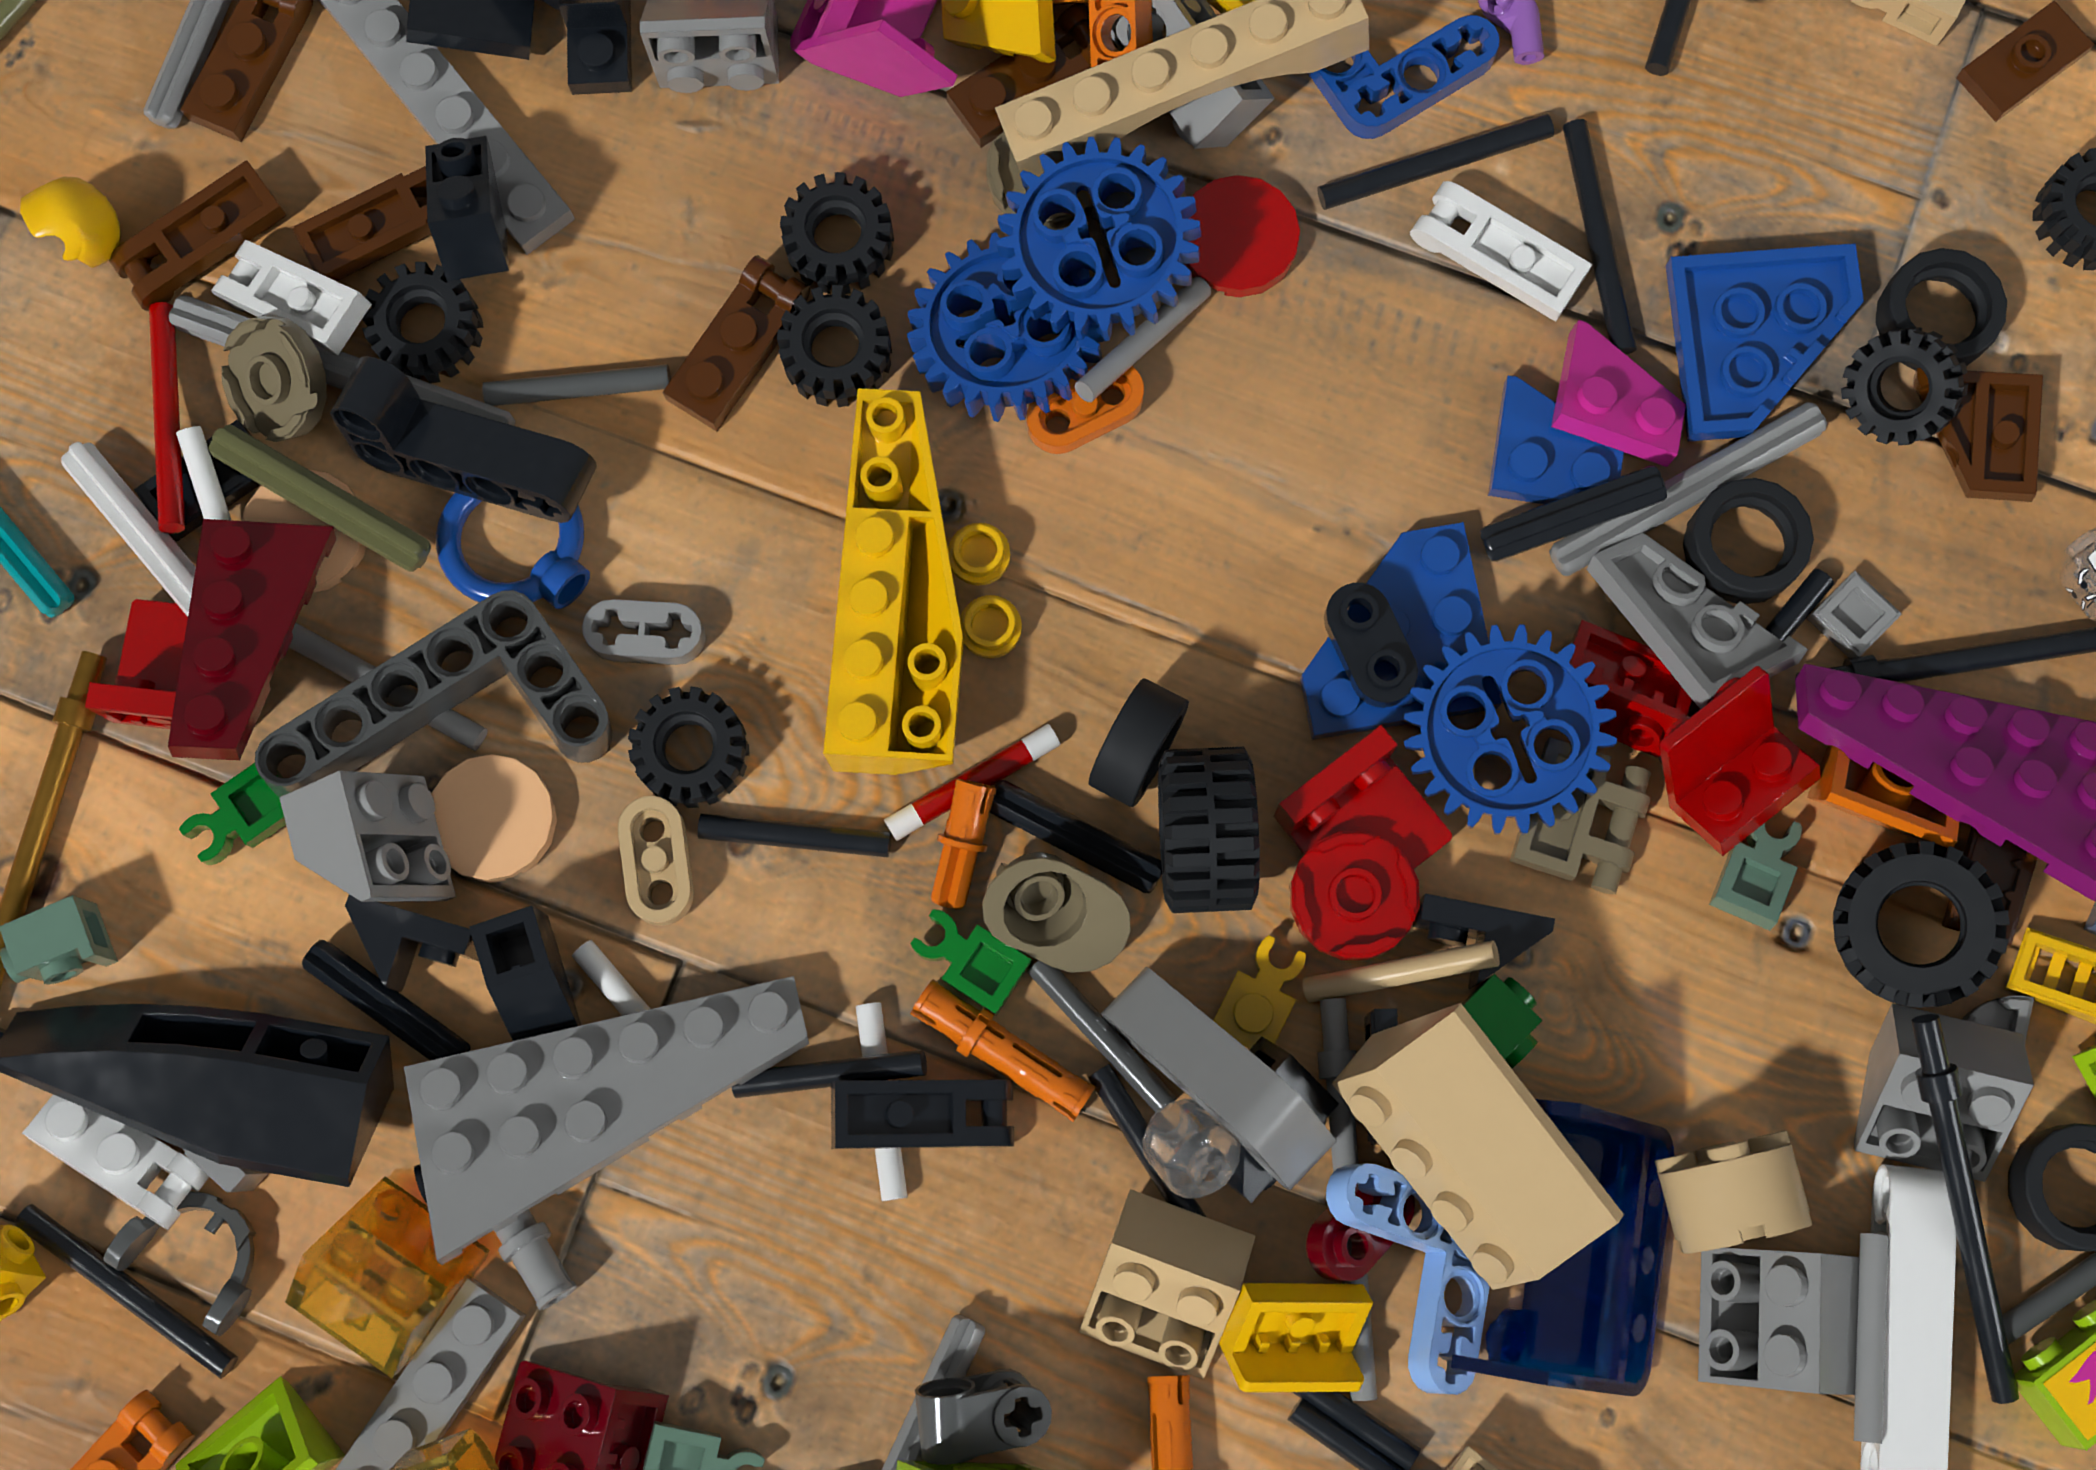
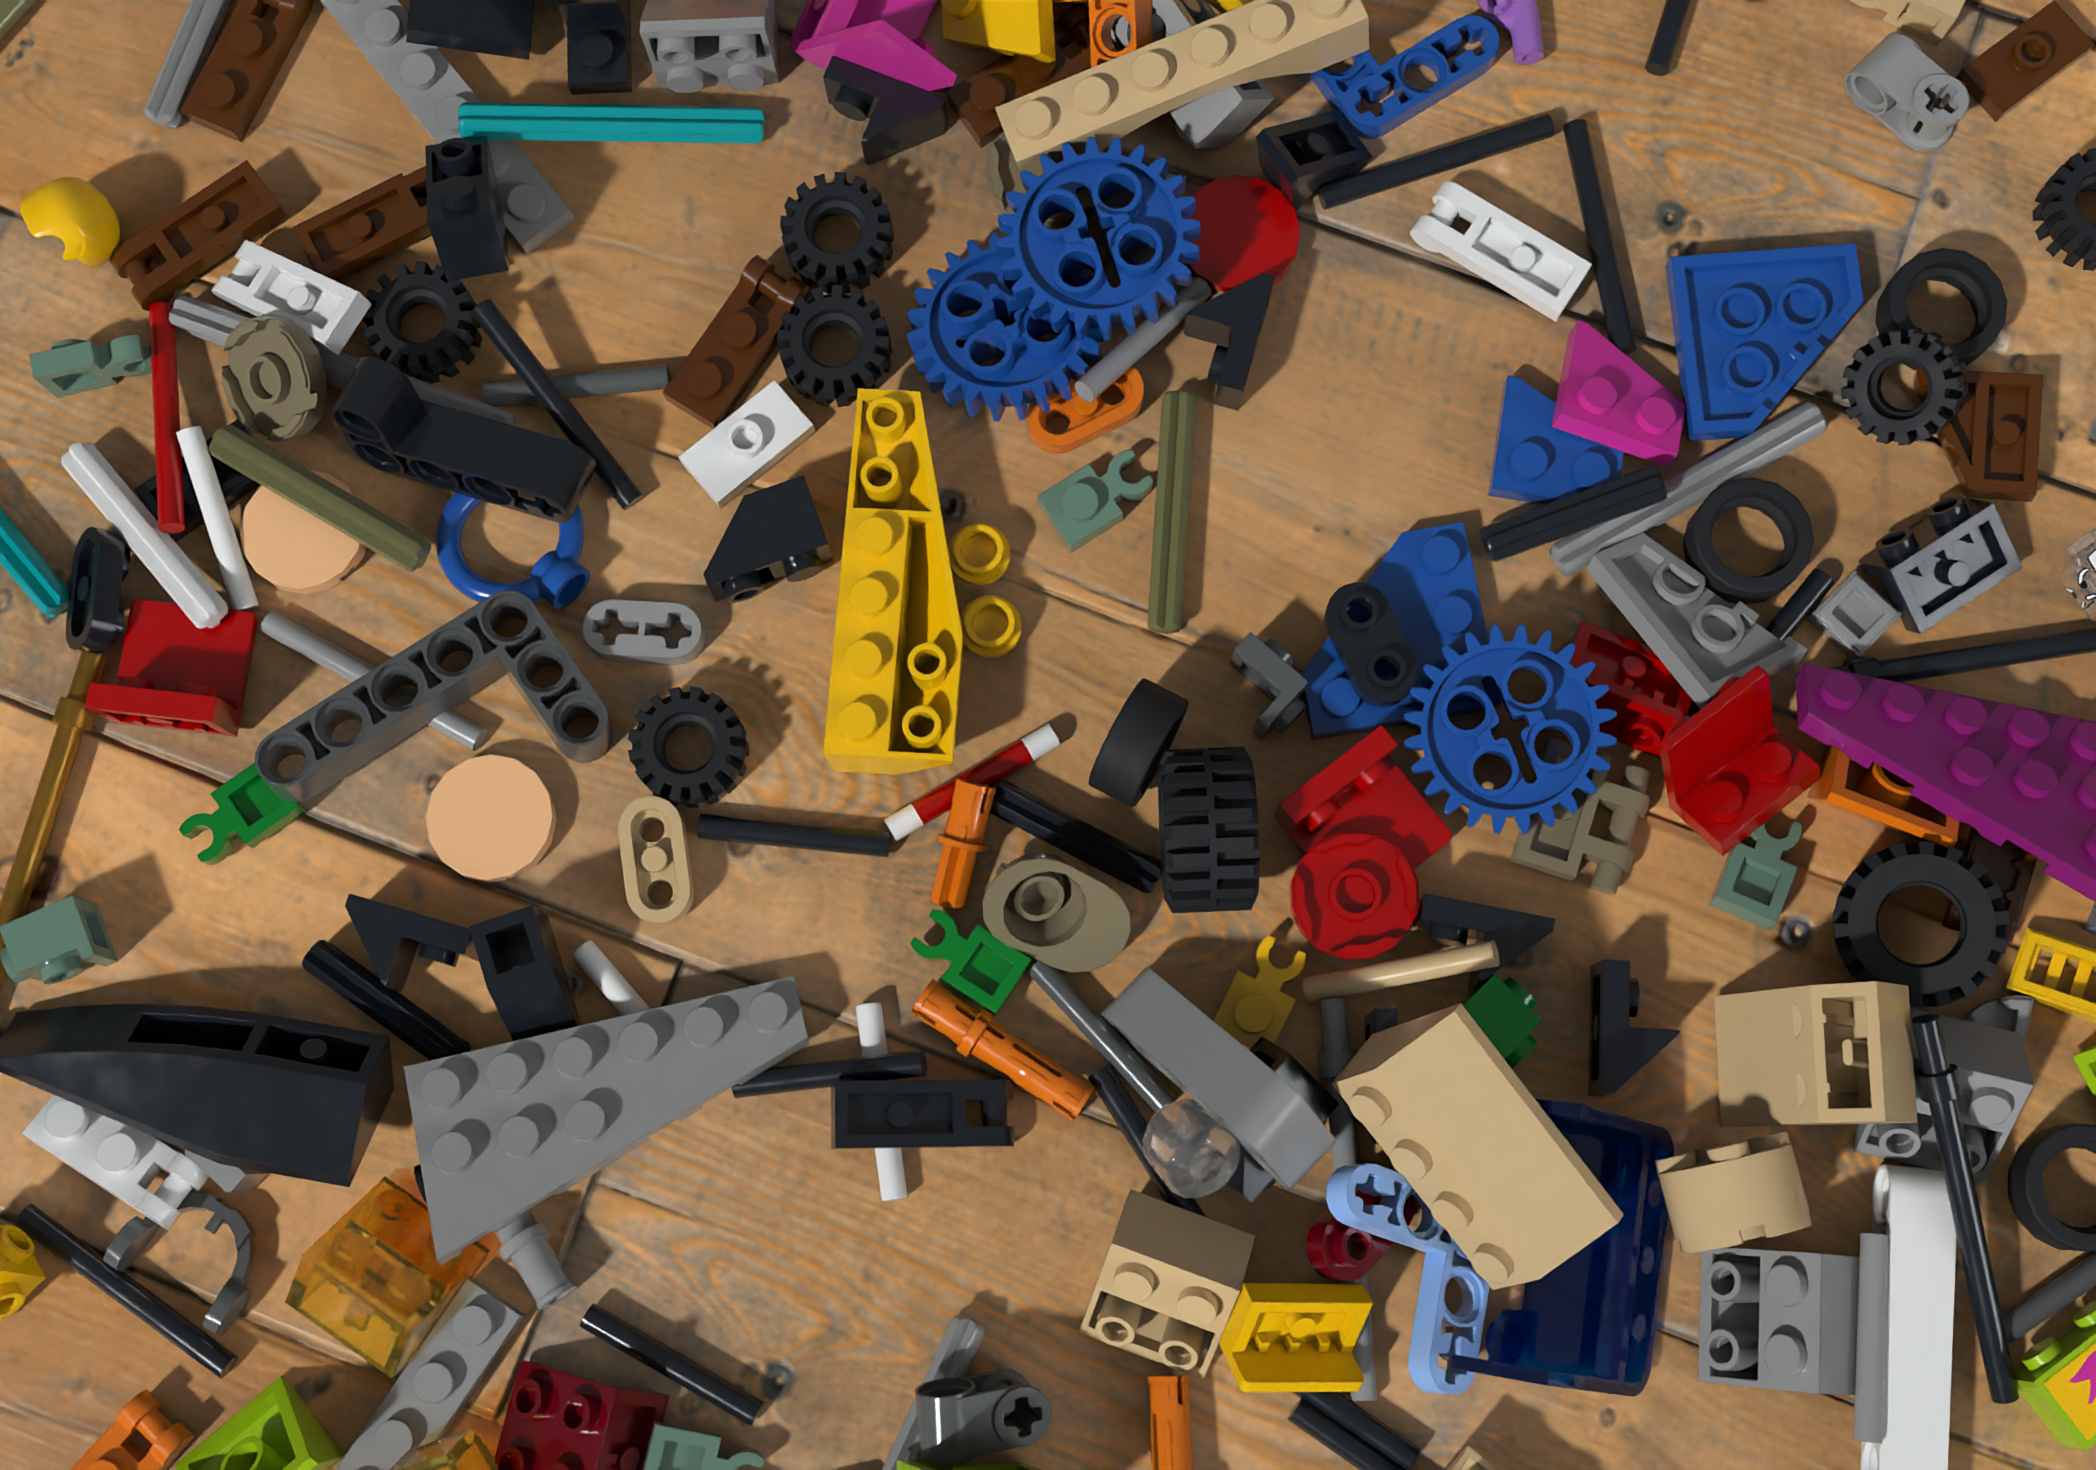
dark red wing [168,519,336,761] -> none
light grey slope [279,771,456,902] -> none
none -> sand green plate [29,335,152,398]
none -> black plate [66,527,131,654]
none -> teal axle [458,102,764,143]
none -> black bar [471,299,643,510]
none -> black bar [580,1303,765,1426]
none -> white plate [678,380,816,509]
none -> black slope [704,475,834,603]
none -> black slope [823,56,949,165]
none -> sand green plate [1037,449,1153,553]
none -> olive axle [1147,391,1196,634]
none -> black slope [1184,273,1275,411]
none -> dark grey bracket [1230,632,1308,740]
none -> black slope [1256,110,1373,211]
none -> black slope [1588,959,1680,1097]
none -> tan slope [1714,981,1918,1127]
none -> light grey piece [1844,33,1969,152]
none -> black bracket [1859,495,2023,634]

